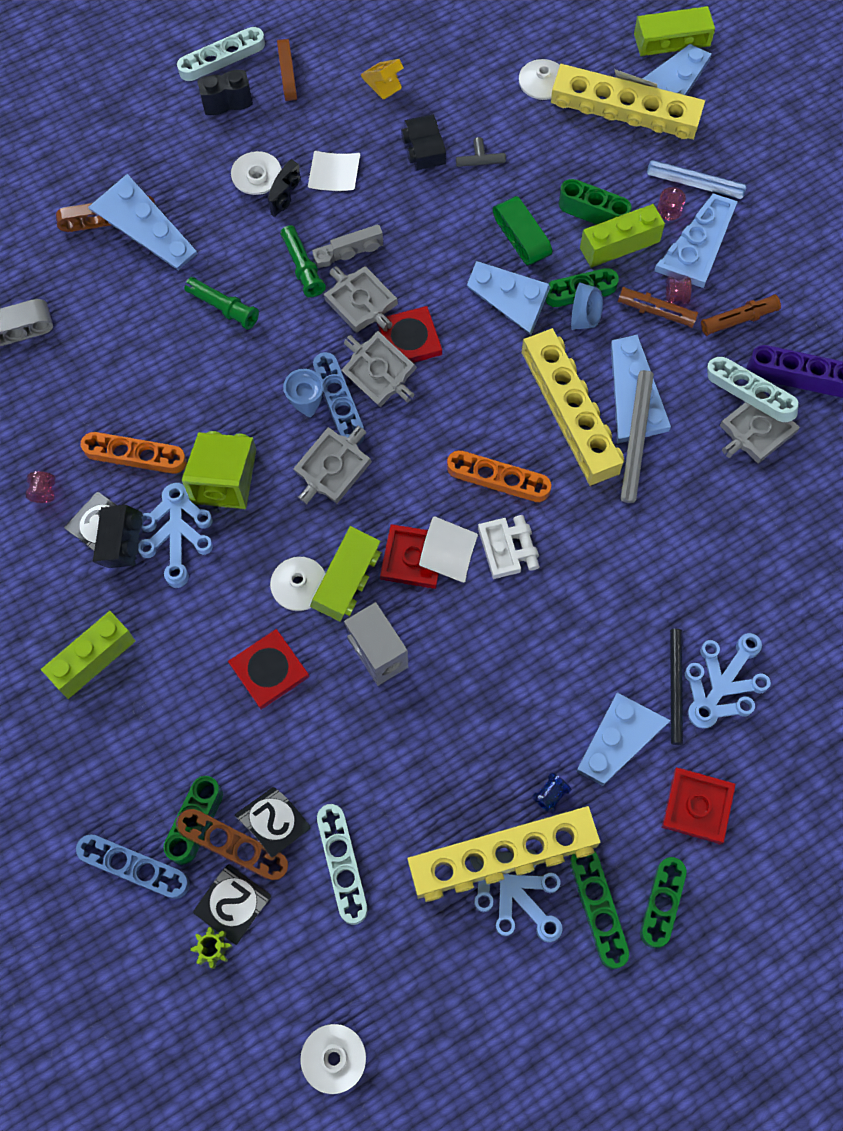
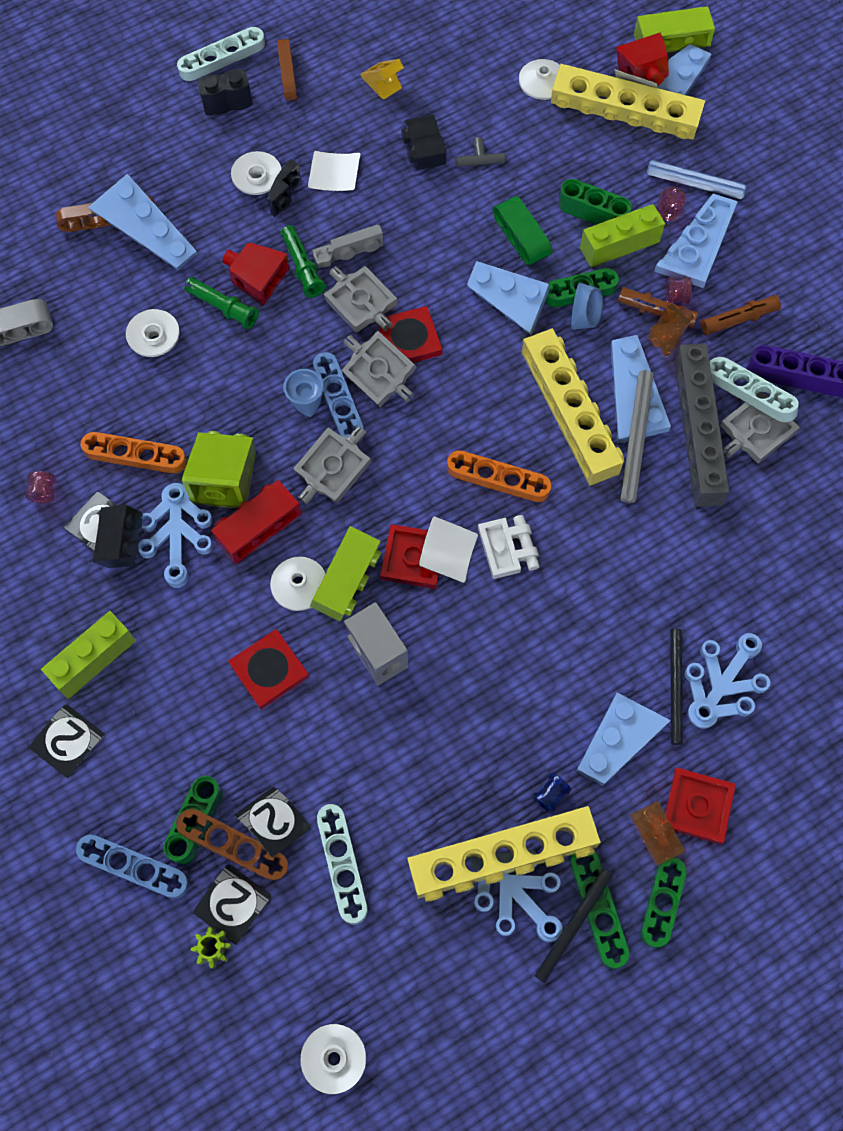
none -> sticker [29,704,105,778]
none -> white dish [126,309,180,357]
none -> red brick [211,480,302,564]
none -> red torso [223,243,290,306]
none -> black bar [534,868,614,983]
none -> red torso [616,32,669,86]
none -> clear orange hips [630,801,685,866]
none -> clear orange hips [648,304,694,356]
none -> dark grey brick [674,344,729,507]

